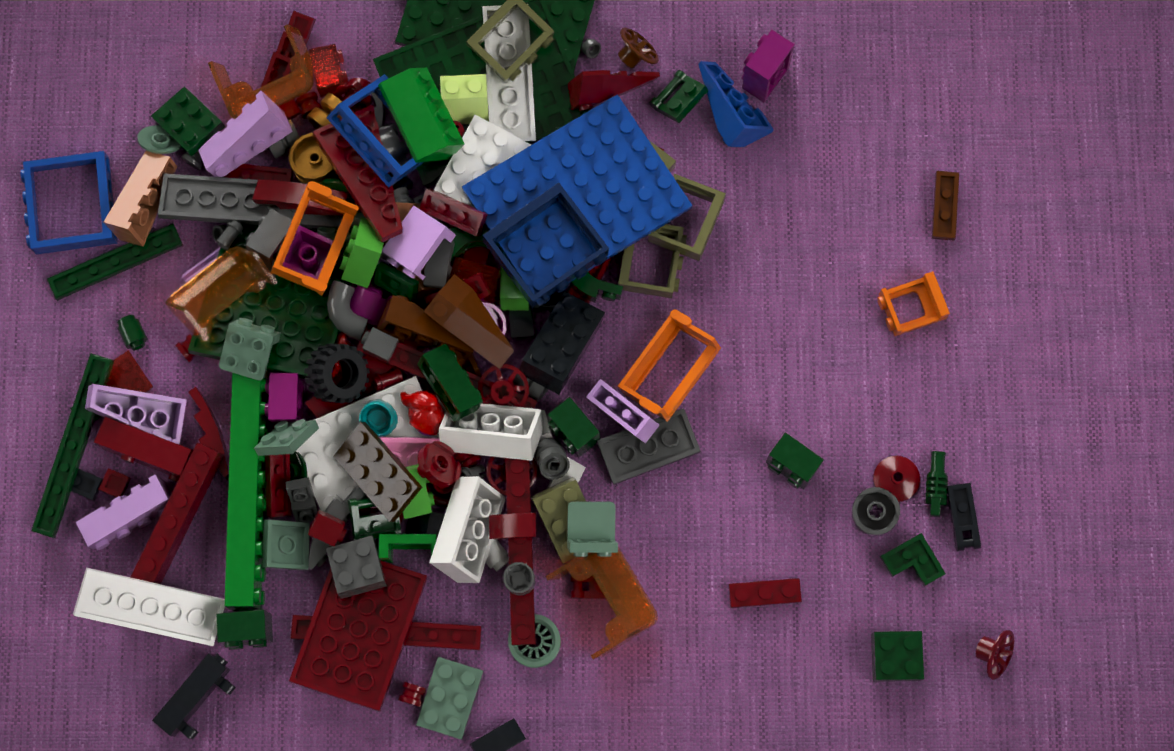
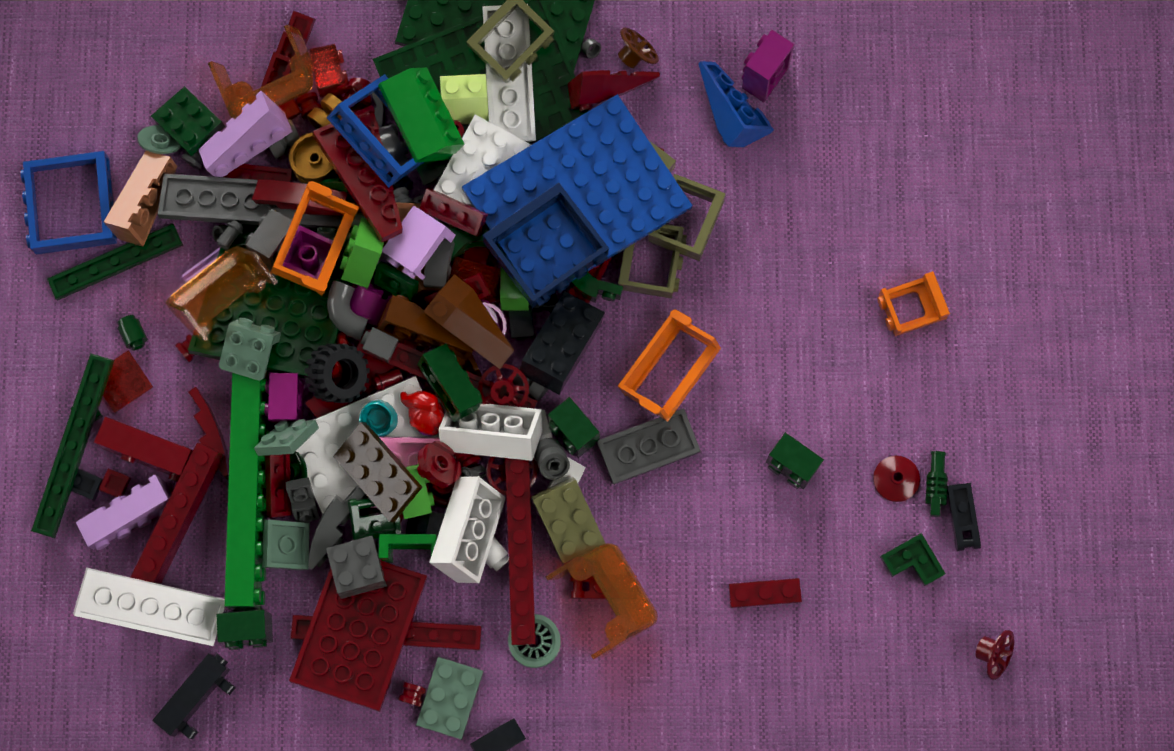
lavender wedge [85,384,186,445] -> none
dark red brick [308,510,347,547] -> none
dark red slope [489,513,536,540] -> none
dark grey wheel [503,562,536,596] -> none
sand green bracket [567,501,618,557] -> none
lavender brick [586,379,659,443] -> none
dark green plate [649,70,708,123] -> none
dark grey brick [852,487,900,536] -> none
dark green brick [871,631,924,682] -> none
reddish brown plate [931,171,959,241] -> none

